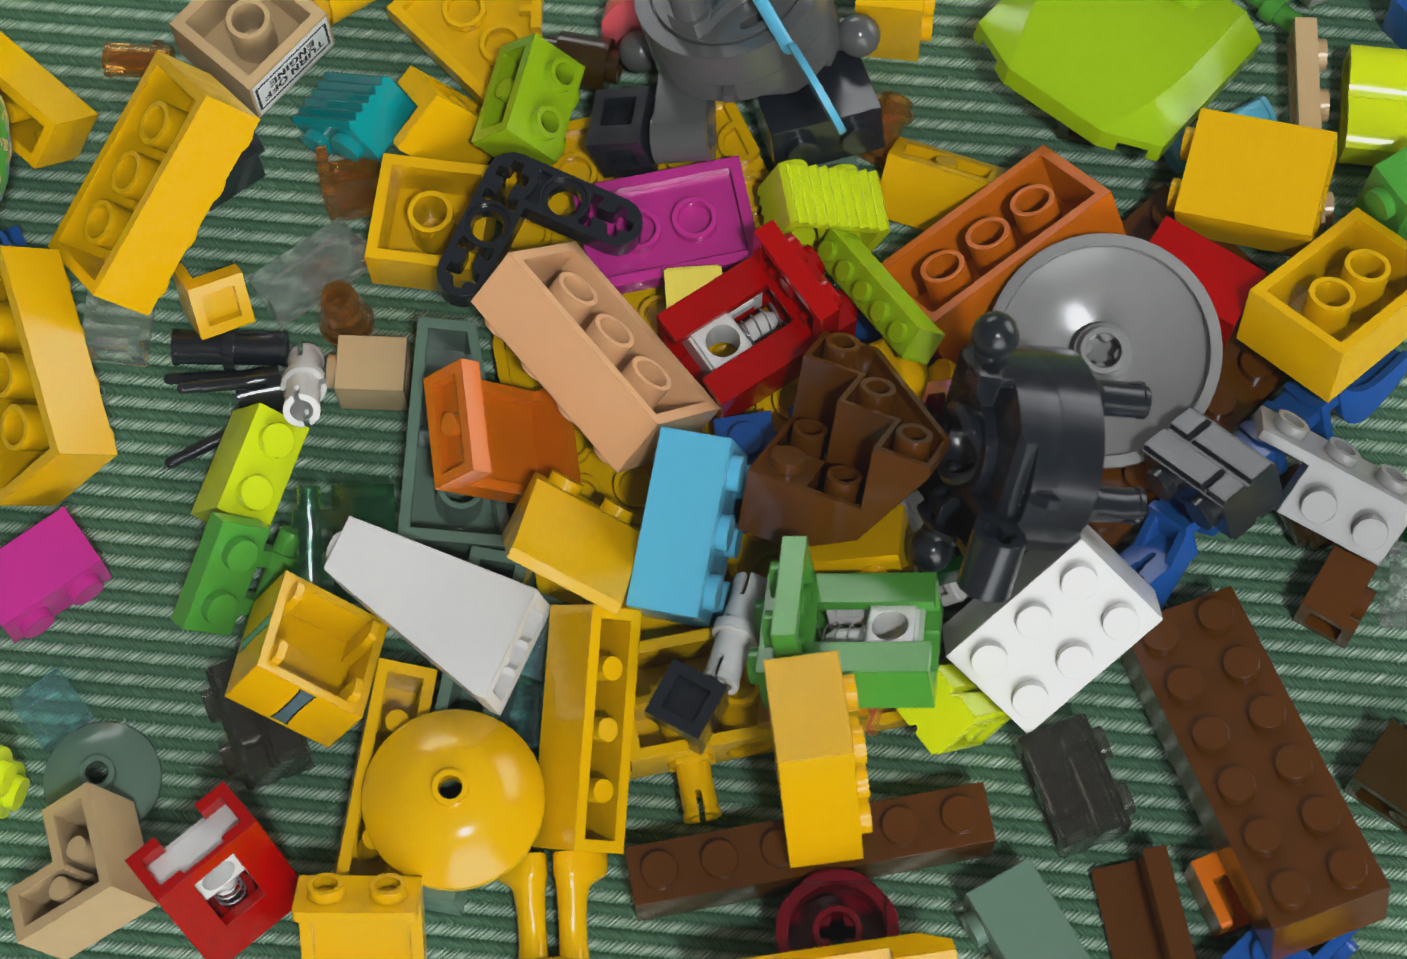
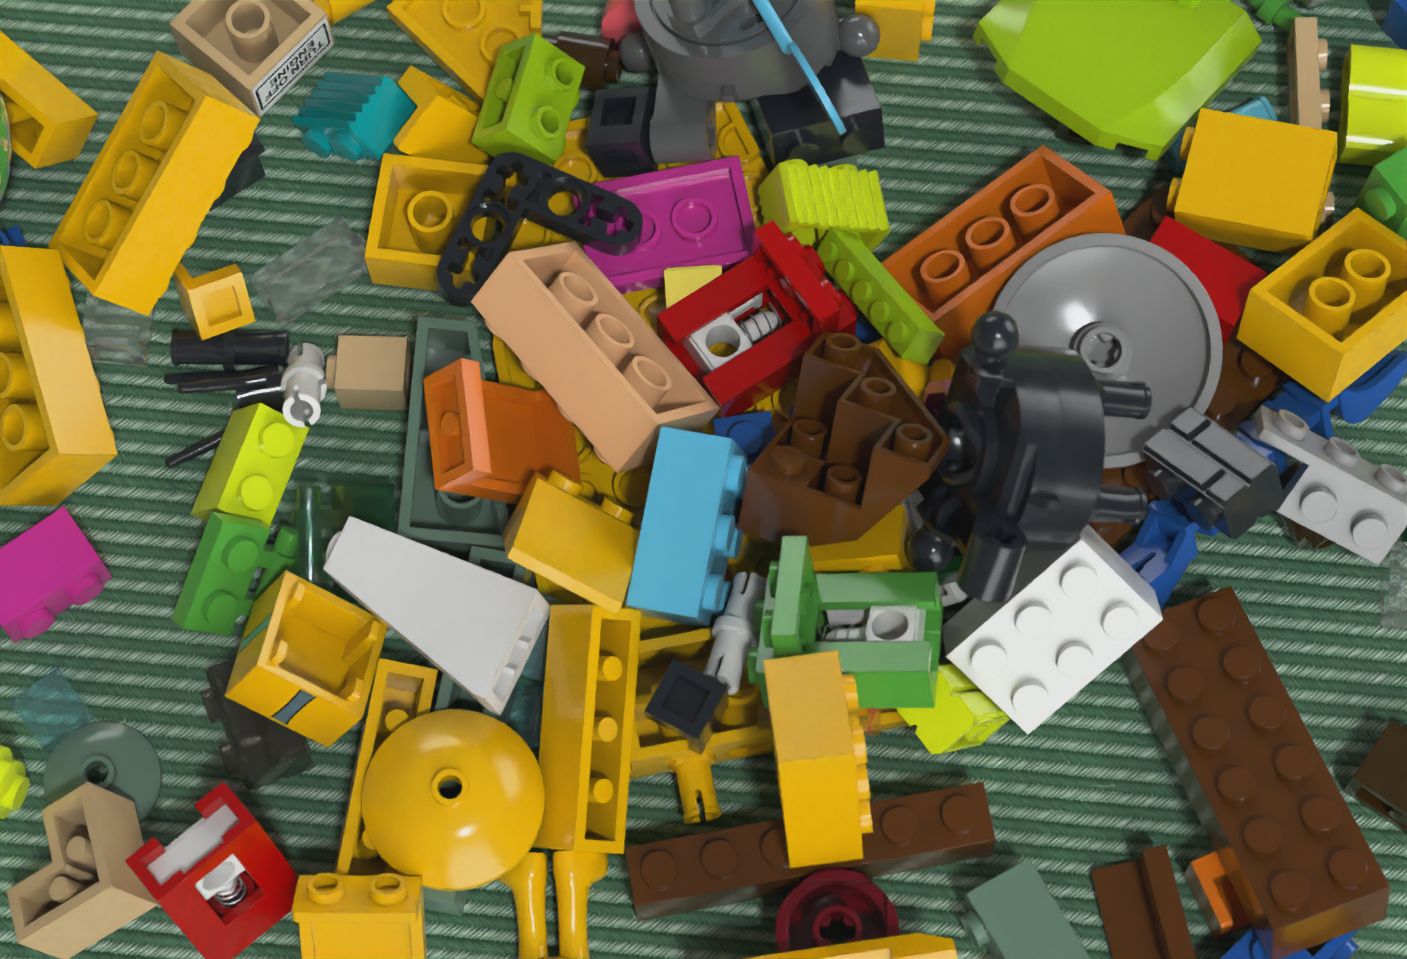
clear orange pin [102,39,176,77] -> none
clear orange panel [315,145,380,223] -> none
clear orange cone [318,280,375,346] -> none
clear orange pin [858,91,914,167] -> none
yellow panel [880,136,1006,231] -> none
clear smoke brick [1015,713,1136,859] -> none
reddish brown brick [1293,545,1378,649] -> none

